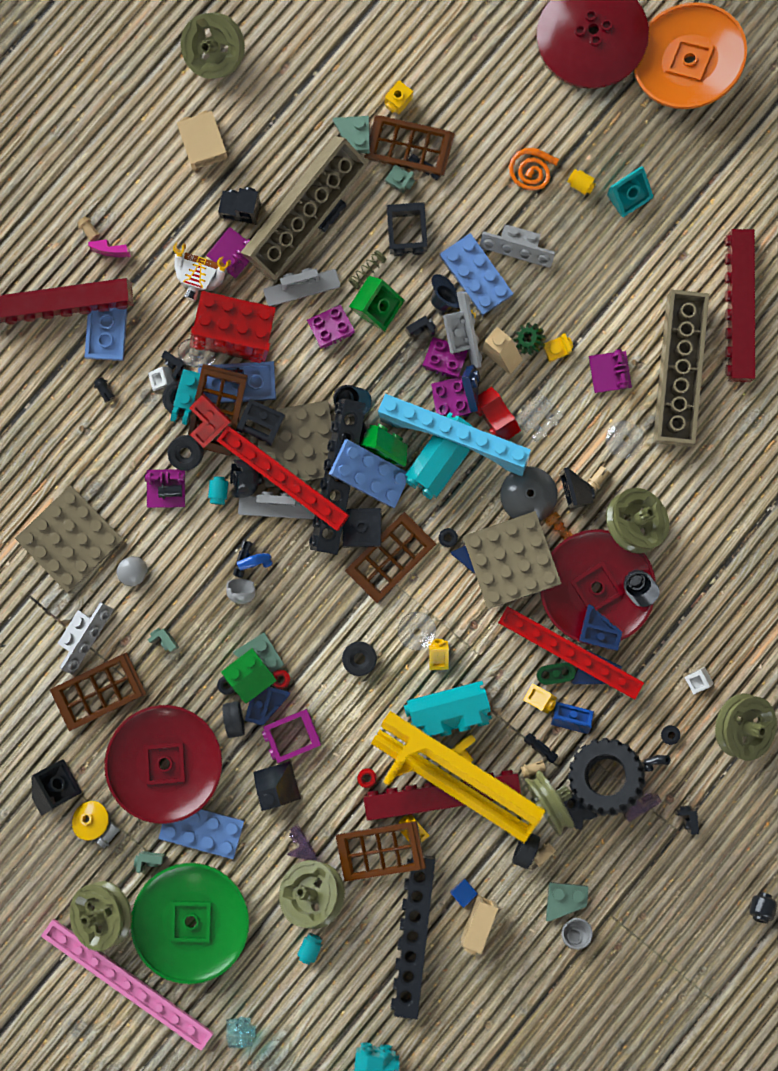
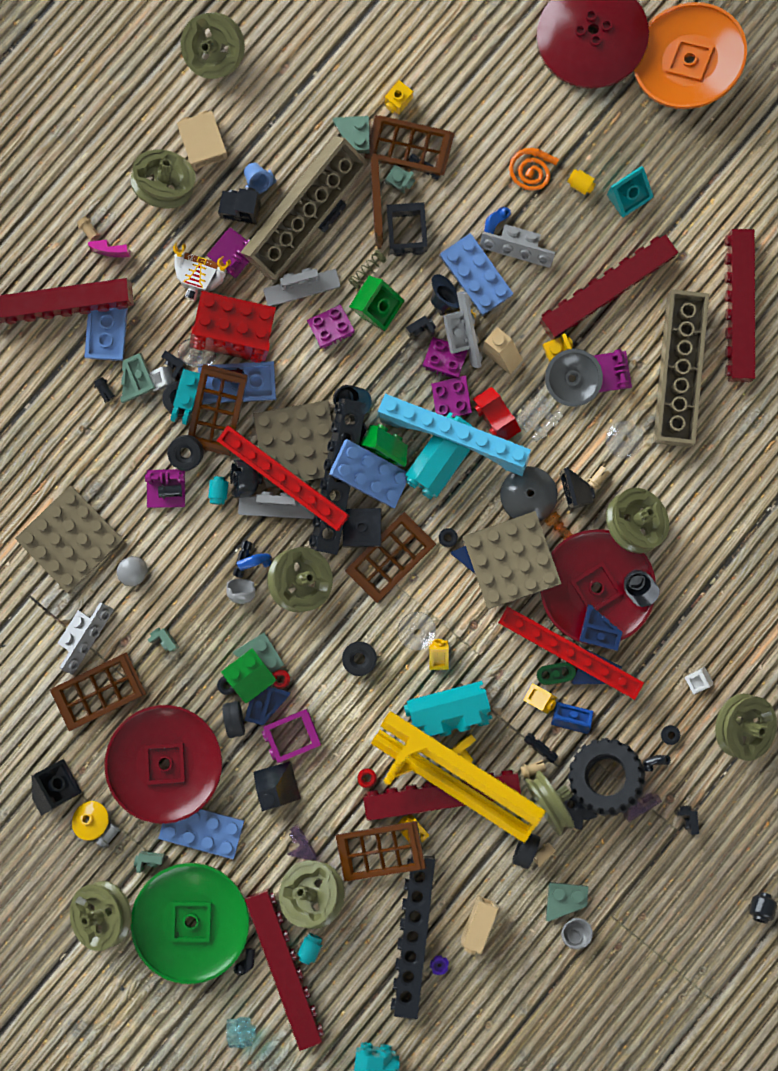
bright pink plate [41,919,214,1051] -> none
red plate [189,394,231,448] -> none
black plate [236,399,285,446] -> none
blue slope [450,879,478,908] -> none
dark blue wing [462,365,480,413] -> none
dark green gear [513,322,546,355] -> none
none -> sand green wing [120,353,156,403]
none -> olive wheel [130,149,196,209]
none -> black arm [234,948,255,975]
none -> medium blue piece [244,163,277,194]
none -> dark red brick [245,888,325,1051]
none -> olive wheel [267,547,333,612]
none -> reddish brown piece [371,154,383,249]
none -> dark purple plate [430,955,449,975]
none -> blue arm [484,207,511,234]
none -> dark red brick [540,234,679,340]
none -> dark grey dish [545,349,603,407]

